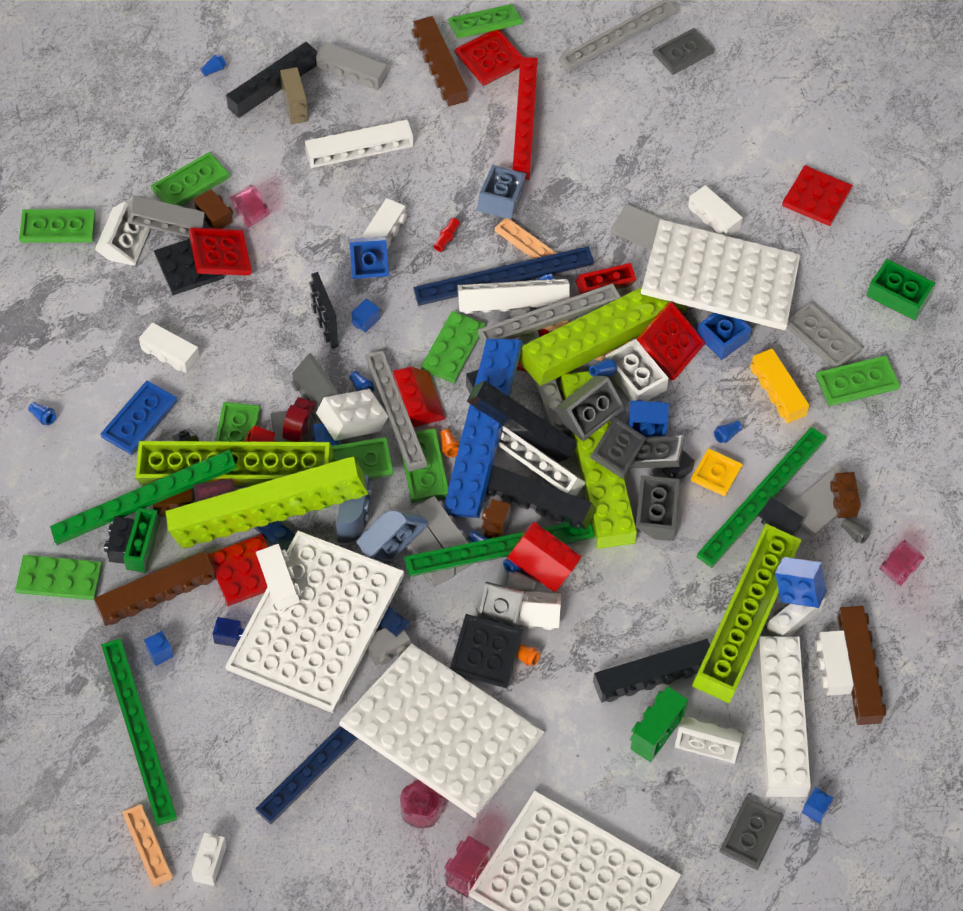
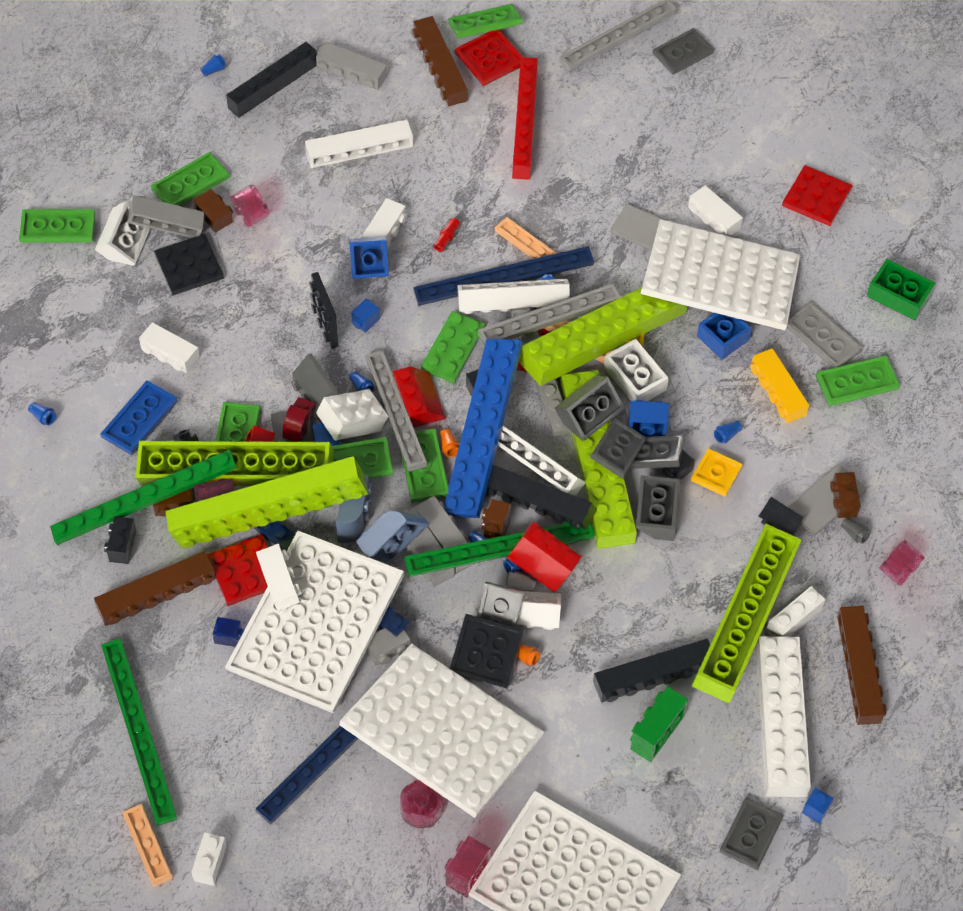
bright green plate [15,555,102,600] -> none
green brick [123,507,160,573] -> none
blue brick [144,631,173,666] -> none
red plate [189,227,252,276] -> none
dark tan brick [280,67,308,124] -> none
black brick [466,380,577,462] -> none
sand blue brick [477,165,526,219] -> none
red brick [575,263,636,295] -> none
blue cone [589,358,617,377] -> none
red plate [637,302,705,381] -> none
white slope [675,717,742,764] -> none
green plate [696,427,827,568] -> none
blue brick [775,557,827,608] -> none
white brick [815,631,854,696] -> none

